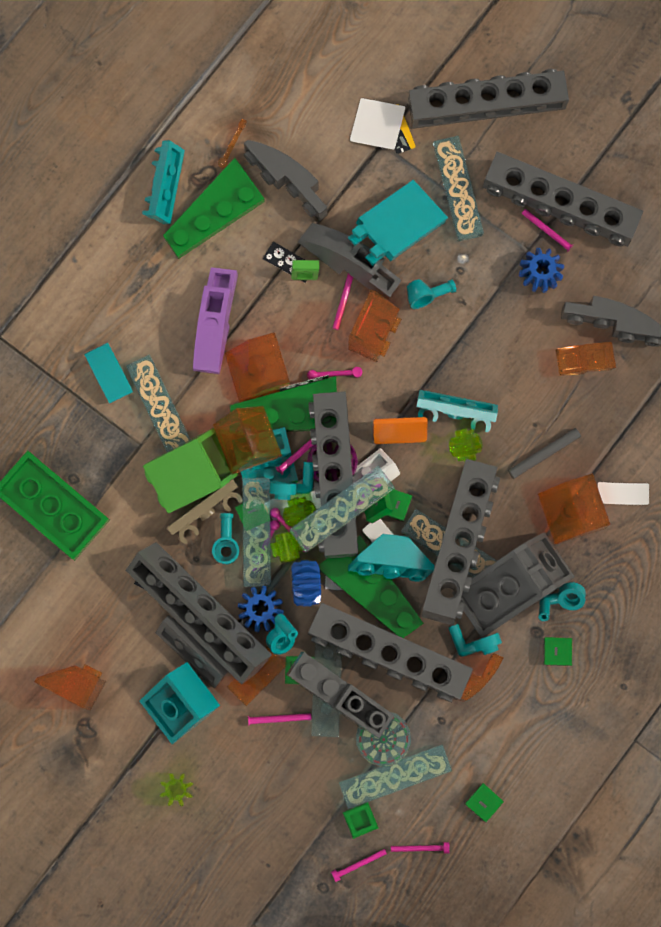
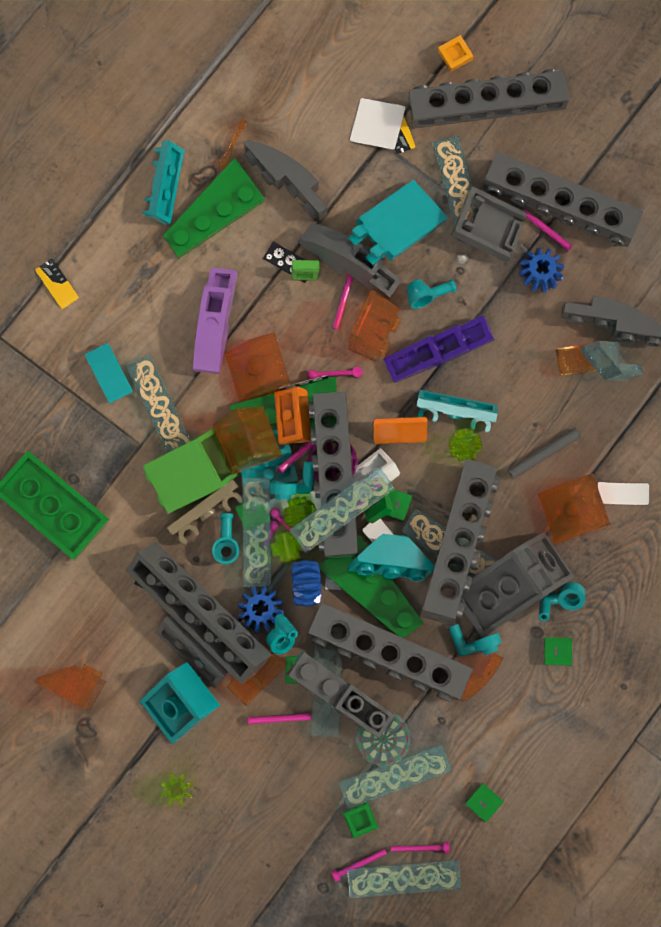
none -> yellow sticker [35,259,79,309]
none -> orange slope [274,386,311,444]
none -> clear light blue tile [347,860,461,898]
none -> dark purple slope [383,315,495,383]
none -> light orange plate [438,35,474,72]
none -> dark grey container [451,186,527,261]
none -> clear light blue slope [581,341,643,381]

